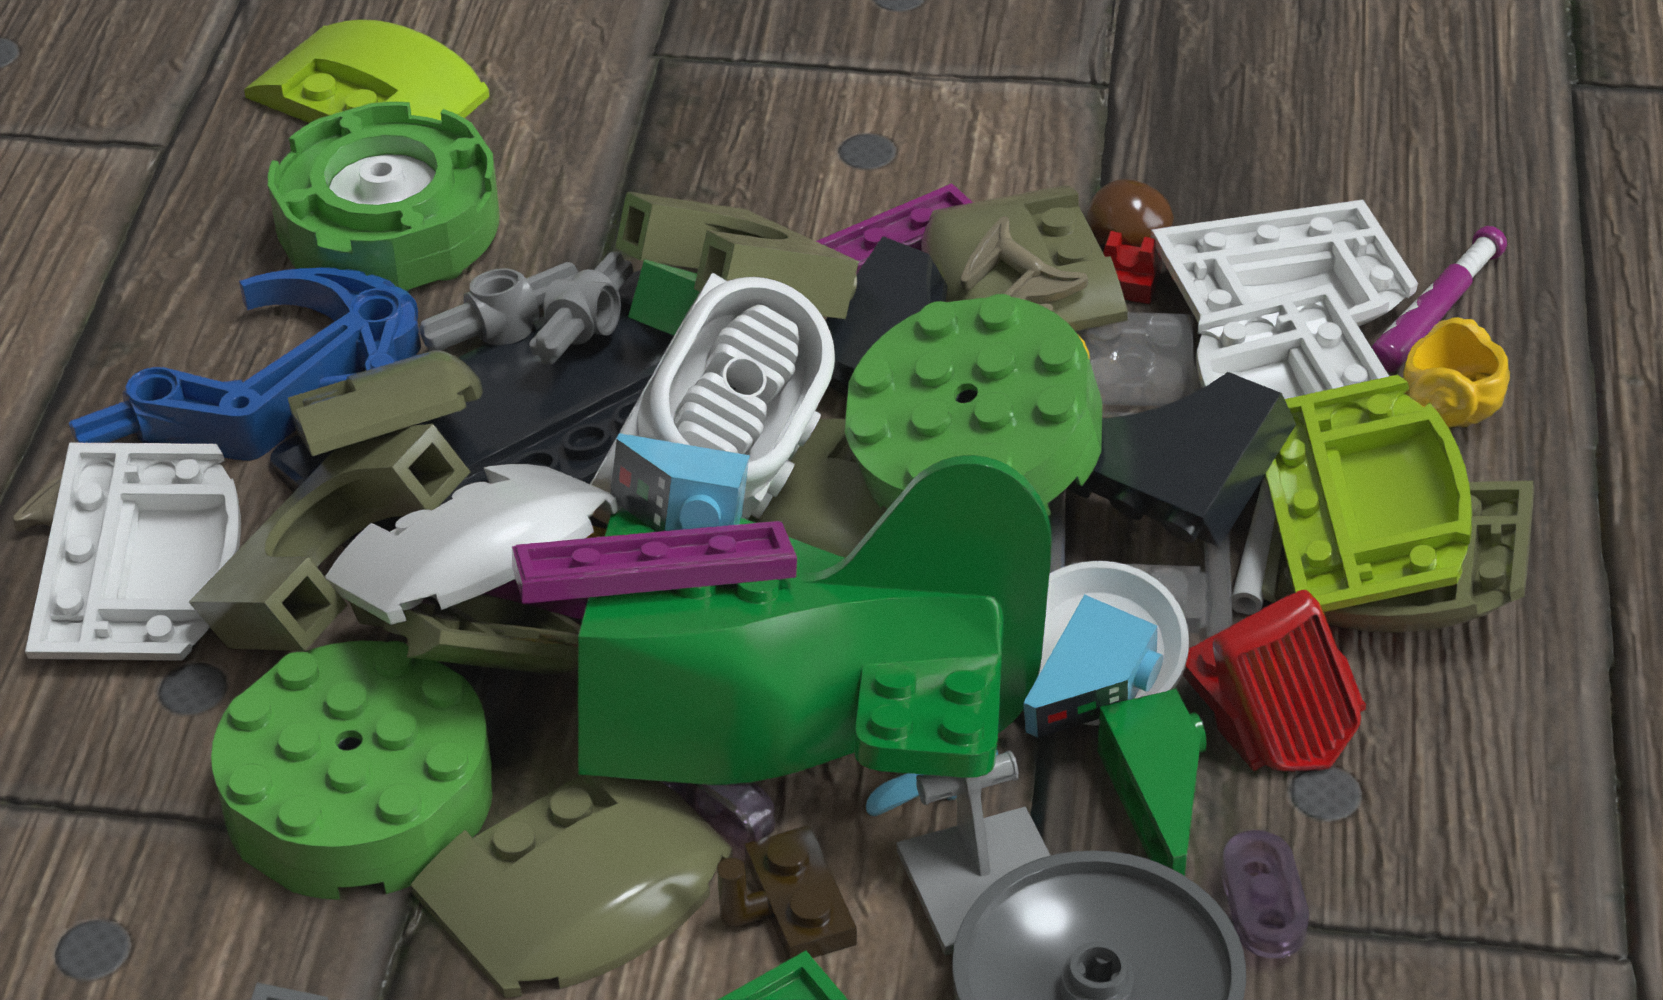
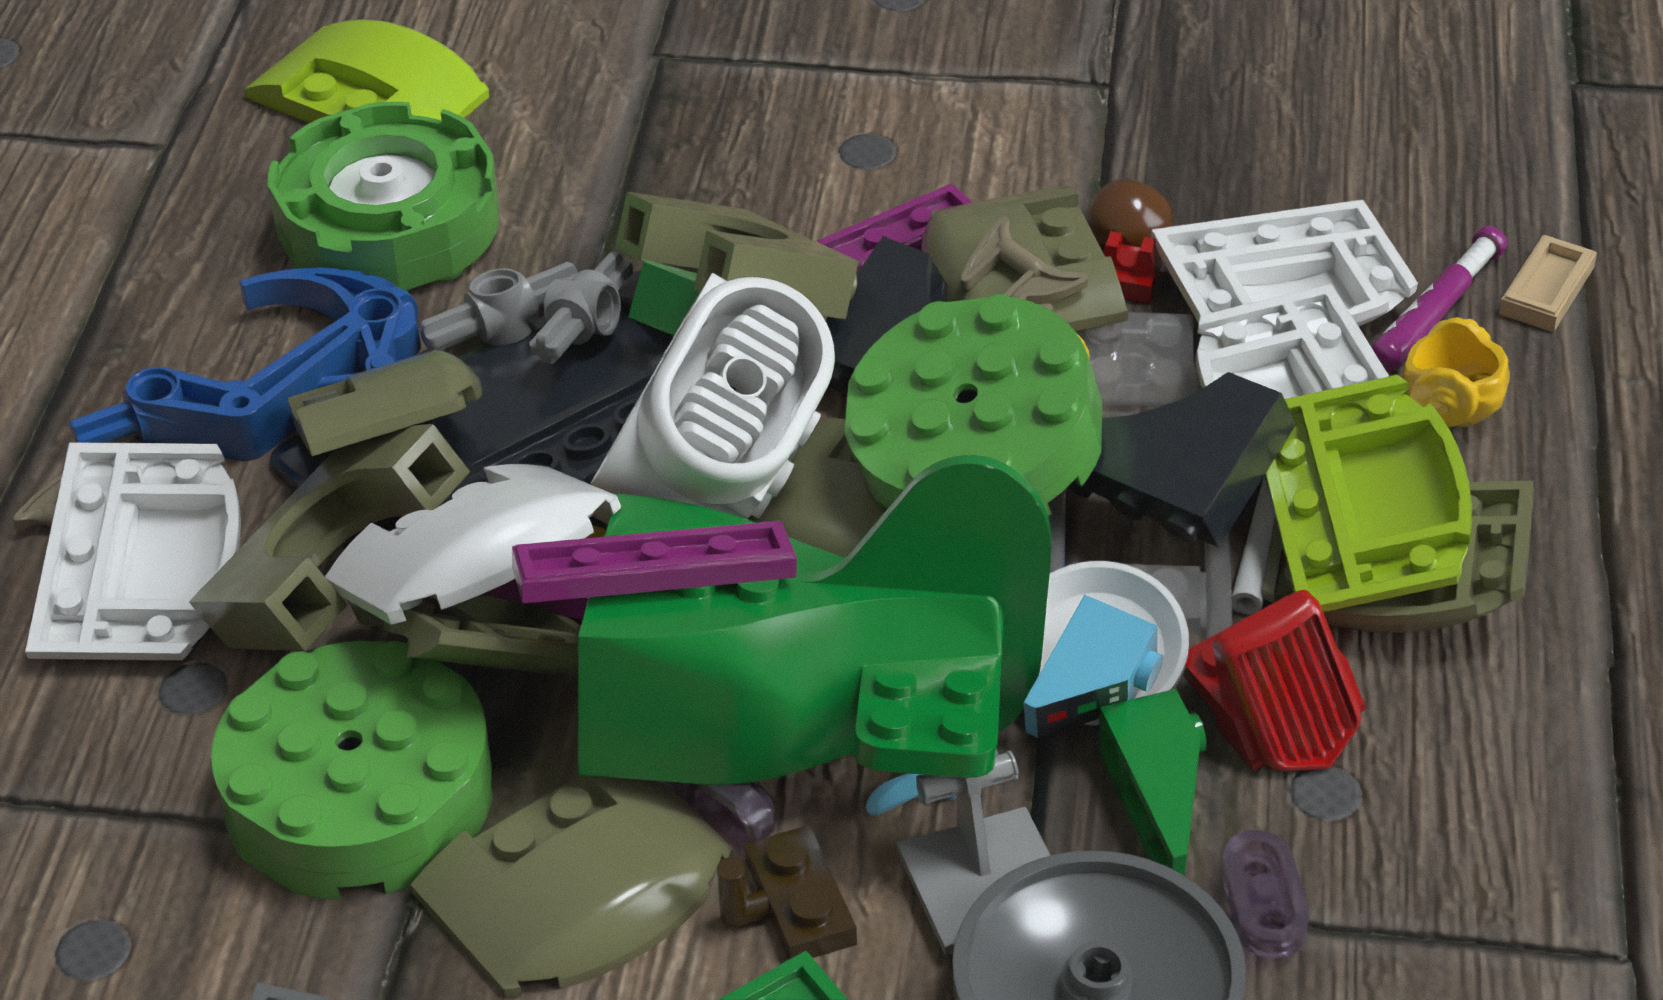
medium azure slope [610,433,750,532] -> none
none -> tan tile [1499,235,1597,333]

